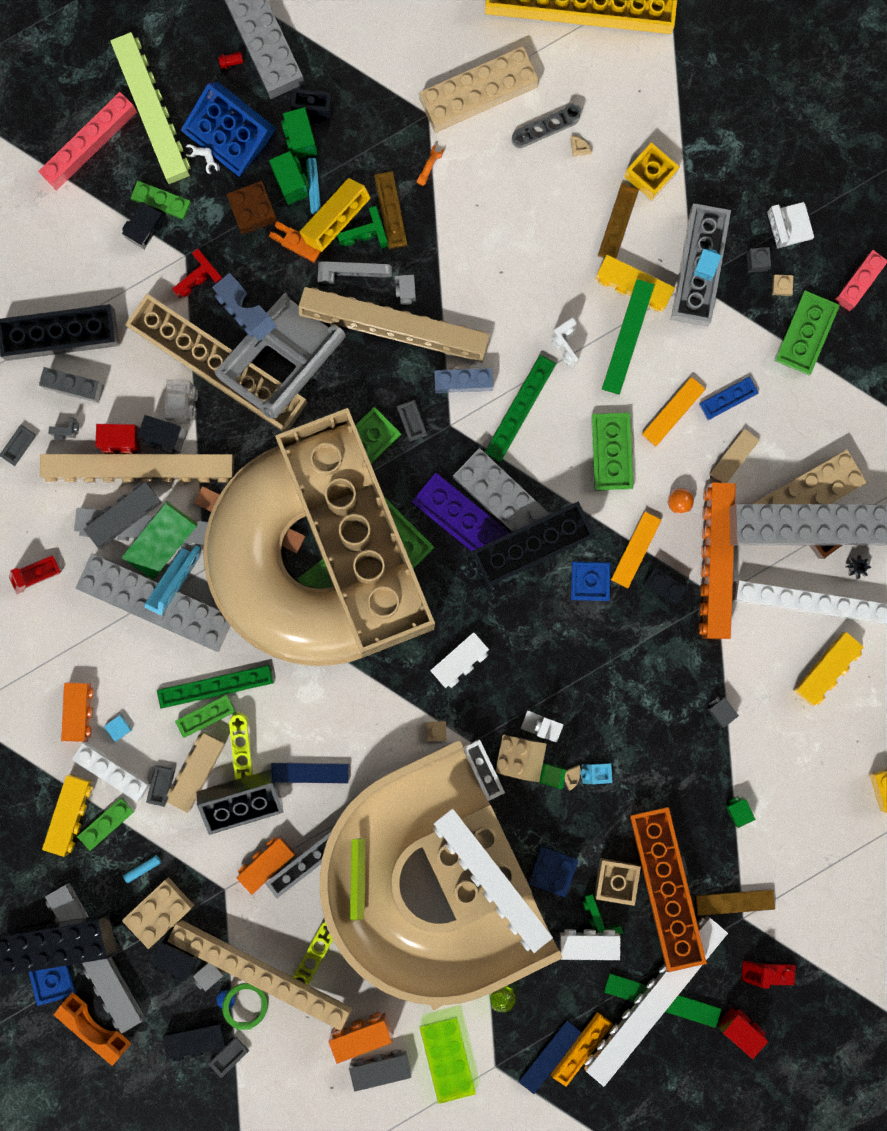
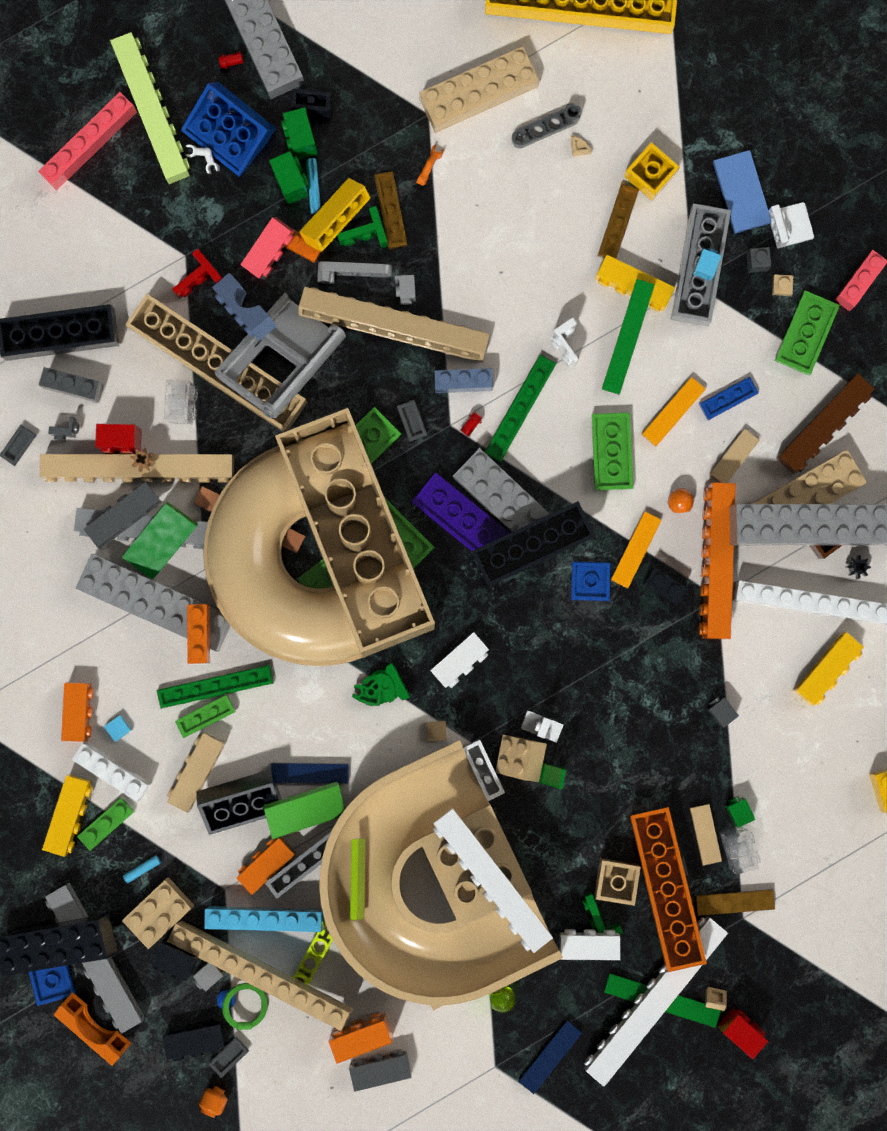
red bracket [9,555,61,594] -> none
black brick [122,202,164,250] -> none
bright green plate [131,181,191,220] -> none
black brick [137,415,187,454] -> none
medium azure fence [144,545,201,616] -> none
dark grey tile [146,765,174,807] -> none
reddish brown brick [226,181,277,235] -> none
neon yellow beam [229,711,253,780] -> none
clear neon green plate [419,1016,476,1104] -> none
dark blue brick [528,845,579,897] -> none
light orange tile [550,1012,613,1087] -> none
tan tile [564,765,581,791] -> none
medium azure bracket [581,763,612,784] -> none
red bracket [742,961,796,988] -> none
none -> medium nougat gear [130,448,155,472]
none -> orange brick [187,604,210,664]
none -> orange head [199,1086,228,1118]
none -> medium azure brick [205,906,324,932]
none -> coral brick [241,217,295,278]
none -> bright green tile [263,782,345,839]
none -> green piece [352,663,411,706]
none -> red pin [460,412,483,437]
none -> tan tile [690,804,722,865]
none -> tan plate [705,987,727,1011]
none -> medium blue tile [713,150,772,234]
none -> clear brick [720,827,761,875]
none -> reddish brown brick [776,373,875,474]

